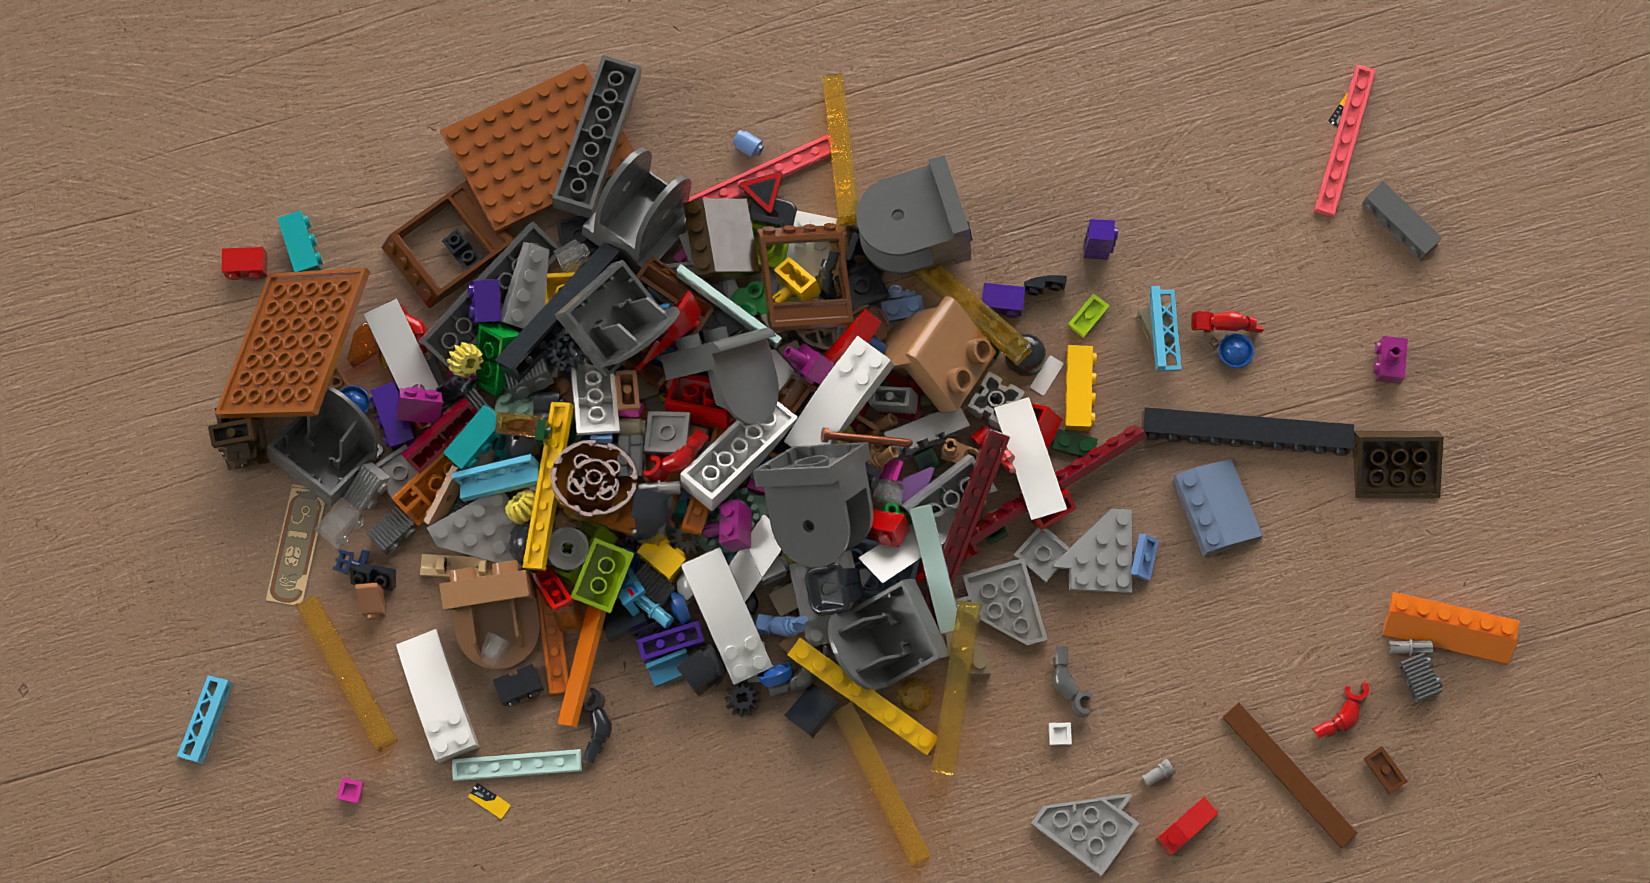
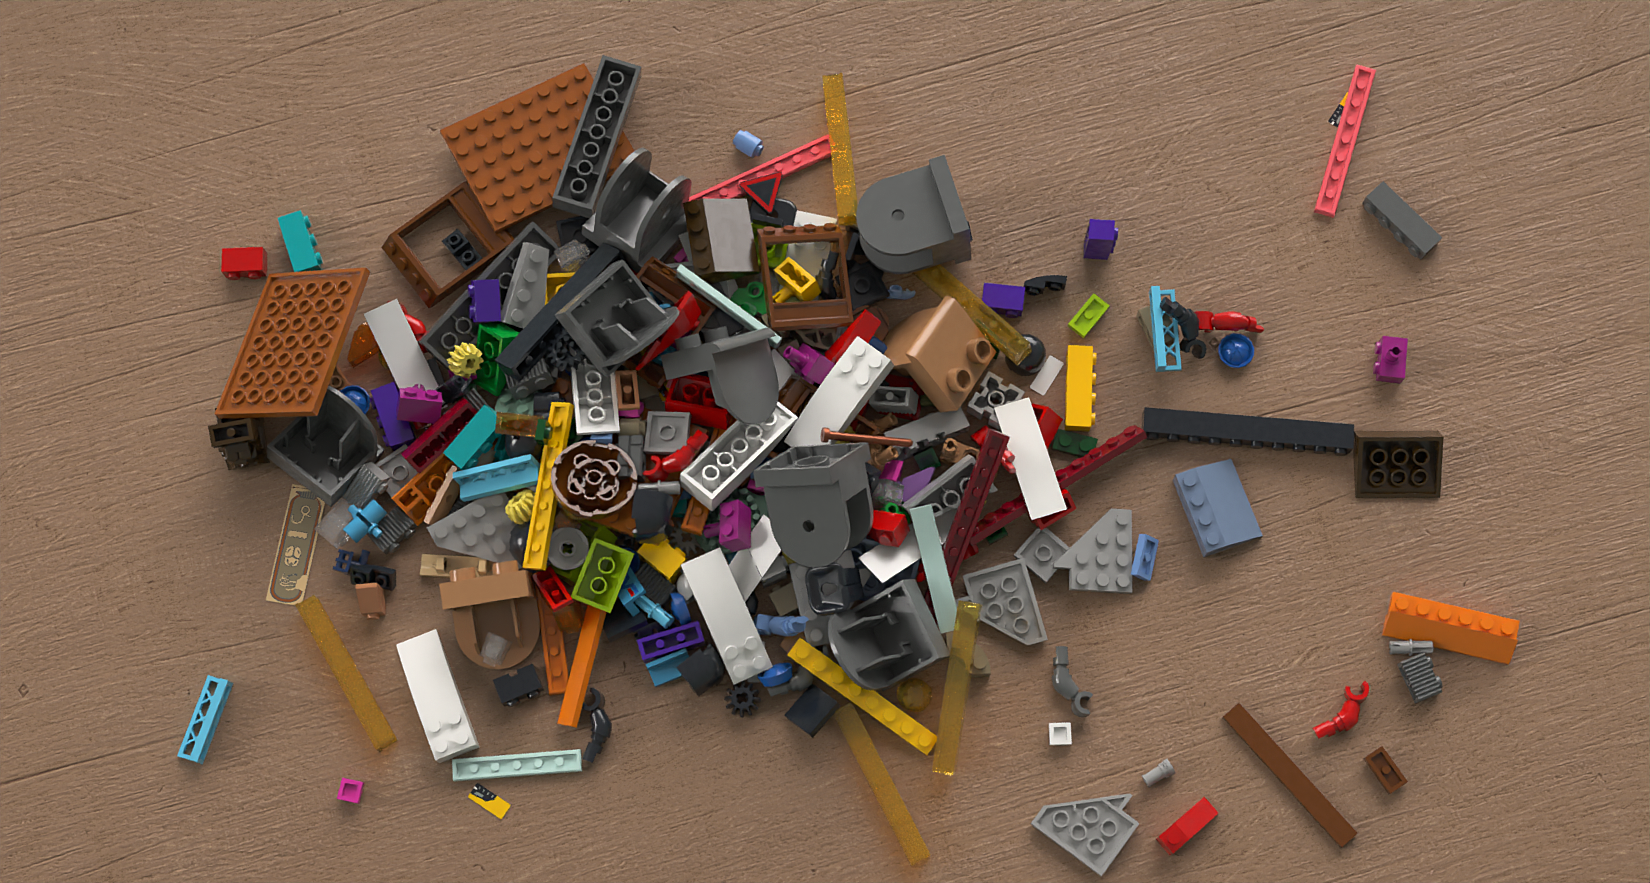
medium blue plate [881,295,924,323] -> none
none -> dark azure pin [343,499,388,543]
none -> black piece [1160,297,1207,359]

